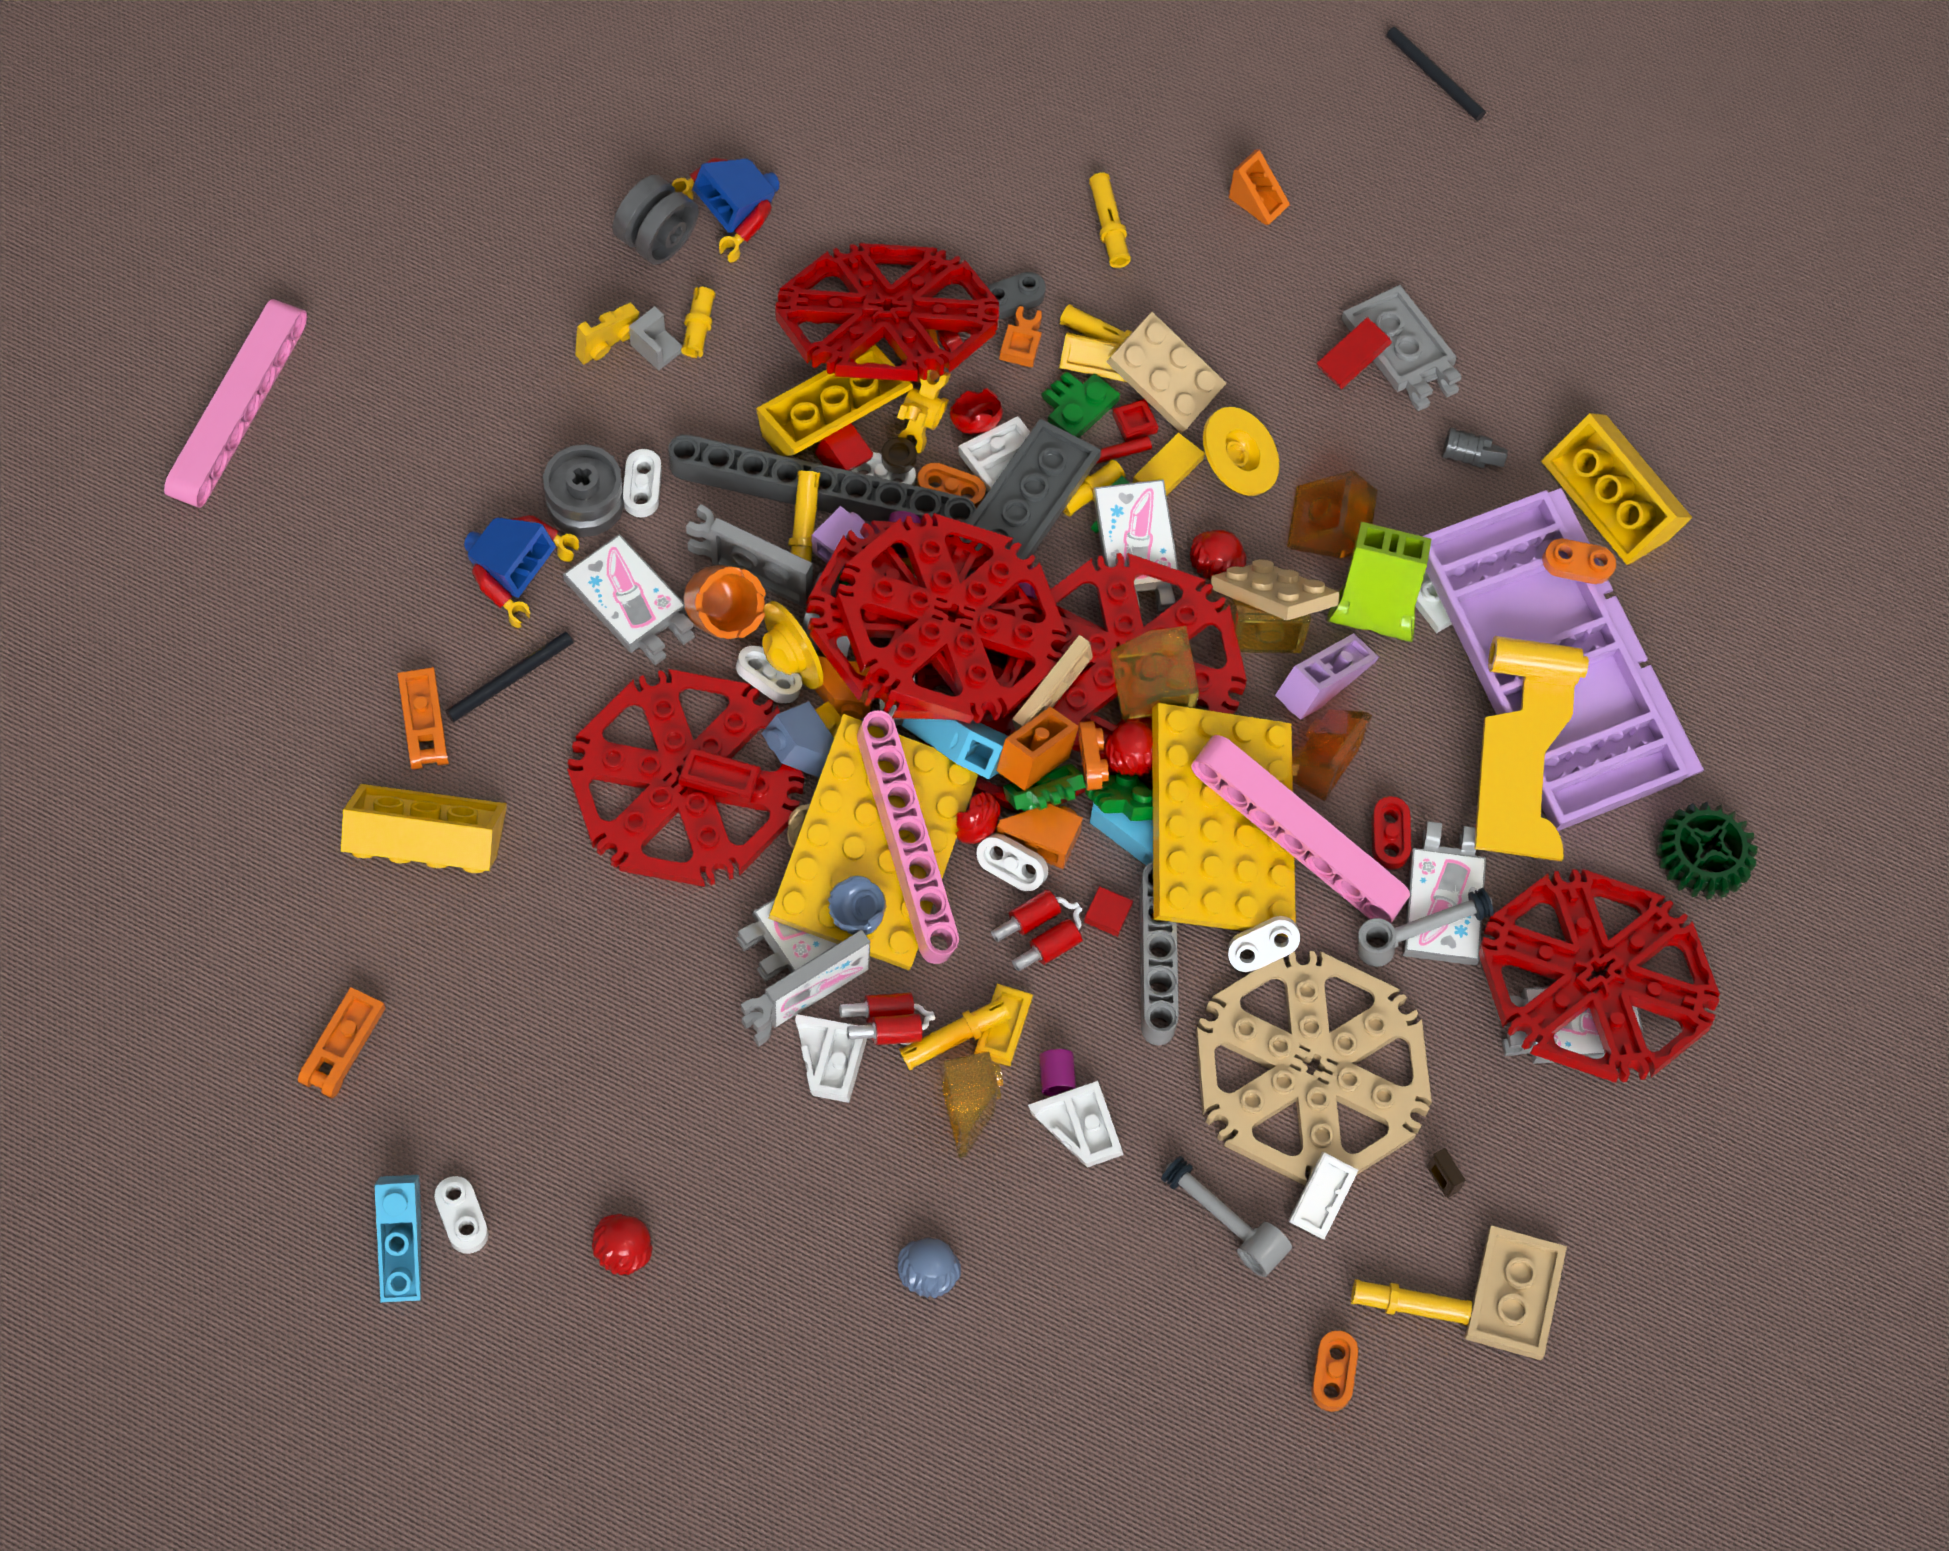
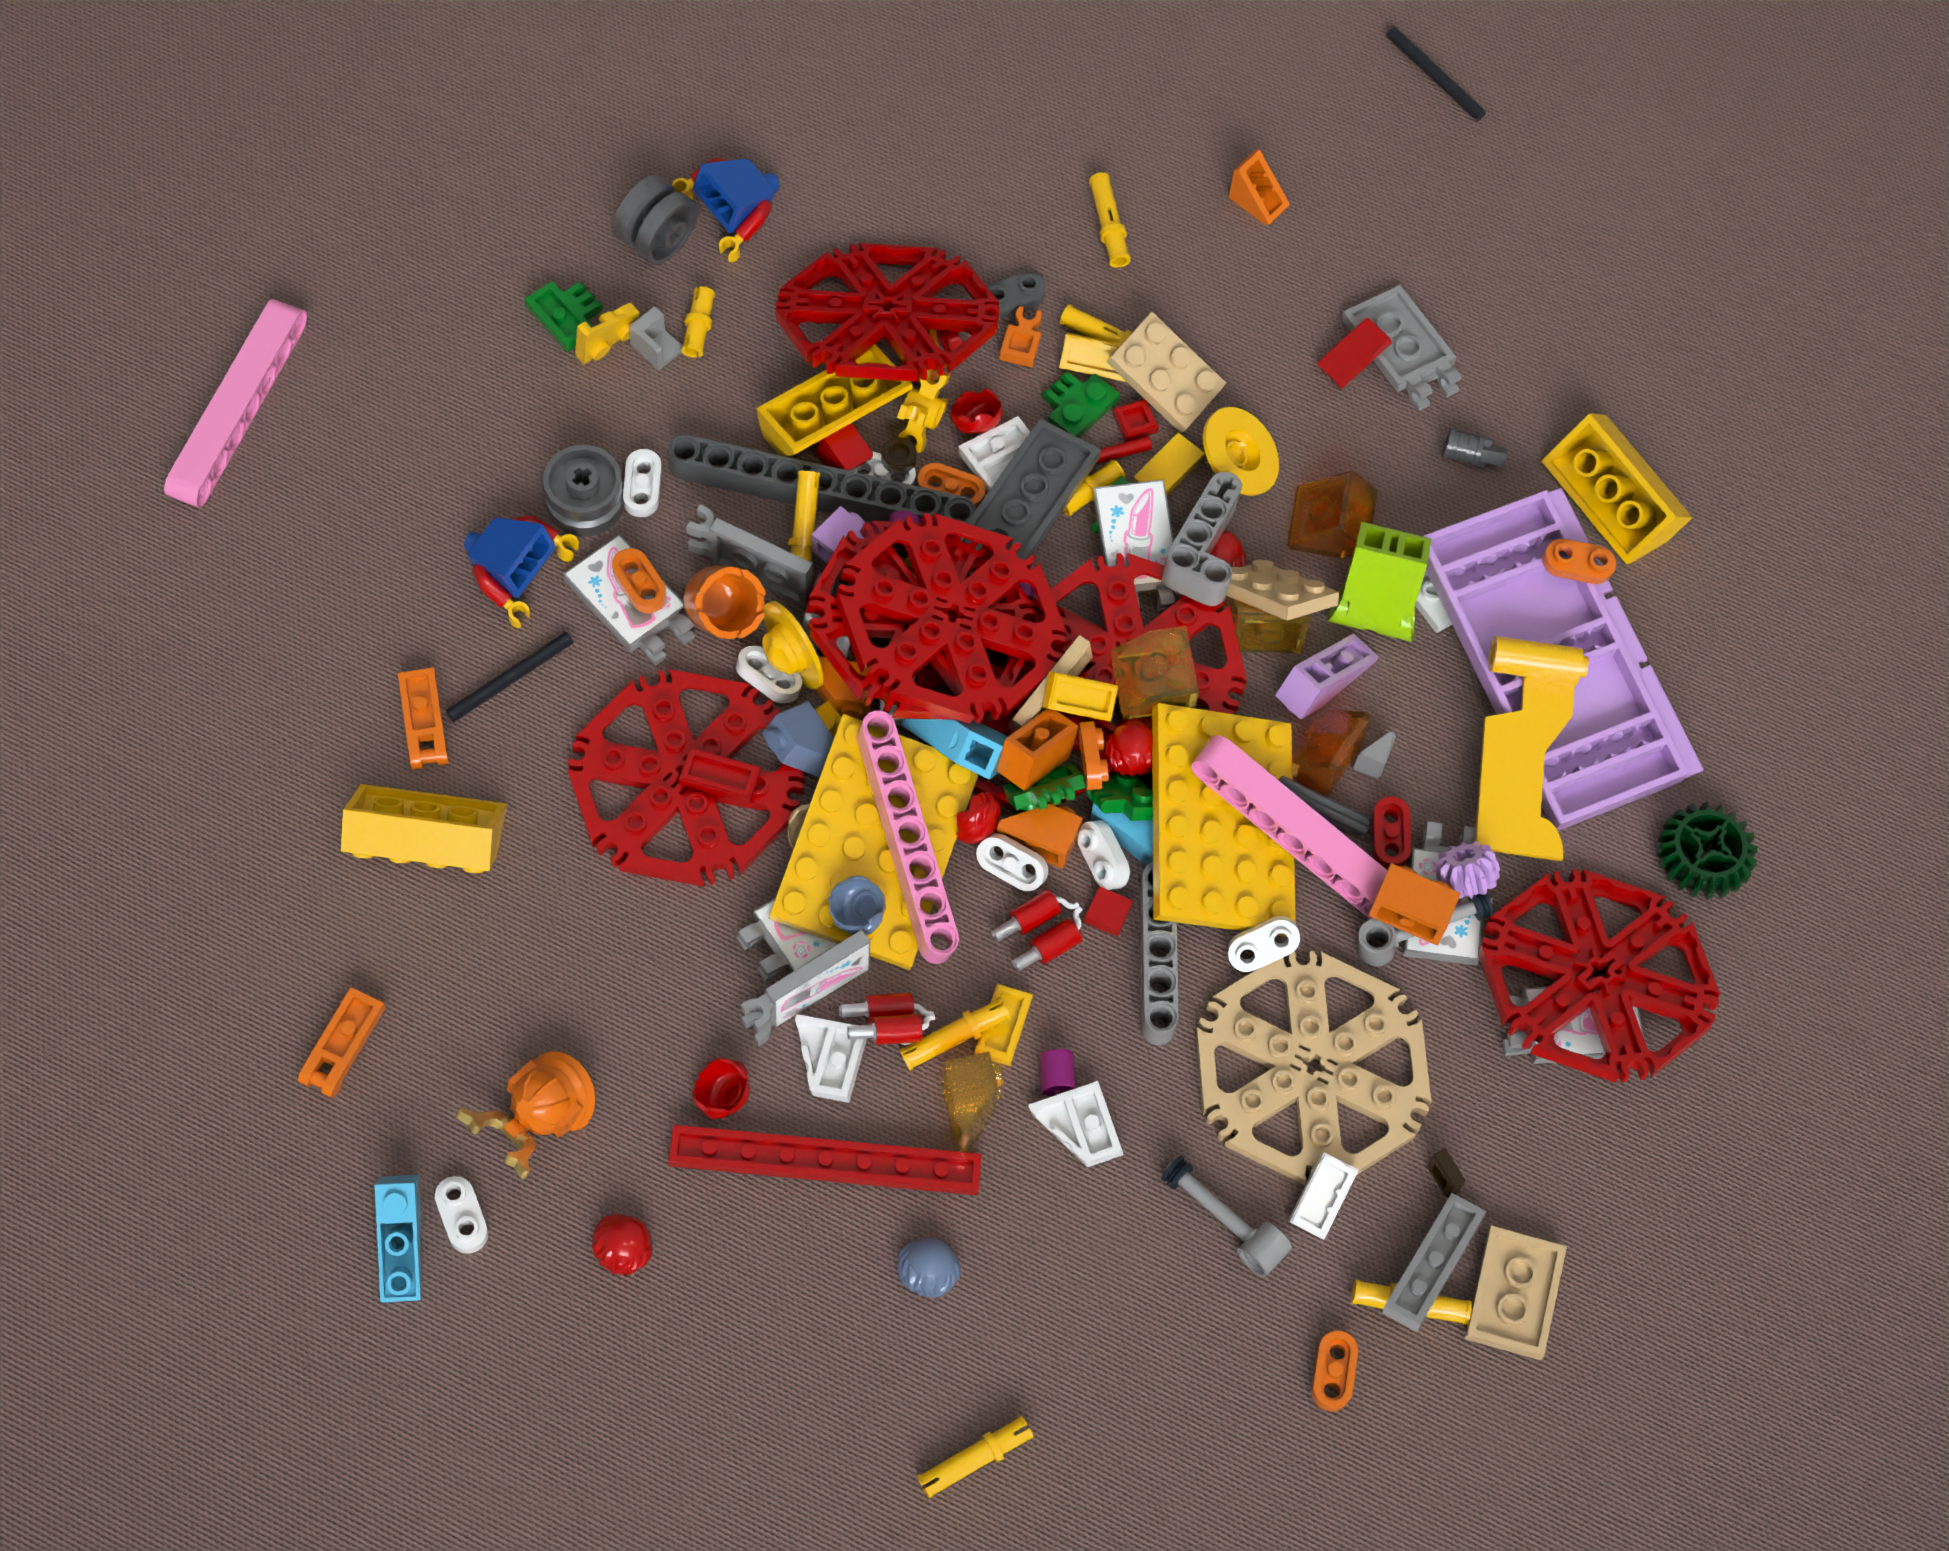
none -> orange helmet [456,1051,595,1179]
none -> green hinge [524,281,603,353]
none -> orange plate [612,548,667,613]
none -> red plate [668,1125,982,1196]
none -> red hair [692,1058,750,1119]
none -> yellow pin [917,1415,1034,1499]
none -> yellow tile [1042,671,1118,722]
none -> white plate [1077,820,1130,890]
none -> light grey beam [1162,472,1242,606]
none -> dark grey axle [1277,776,1370,836]
none -> light grey slope [1354,731,1396,779]
none -> orange brick [1368,863,1461,946]
none -> light grey plate [1382,1193,1486,1332]
none -> lavender gear [1435,841,1500,899]

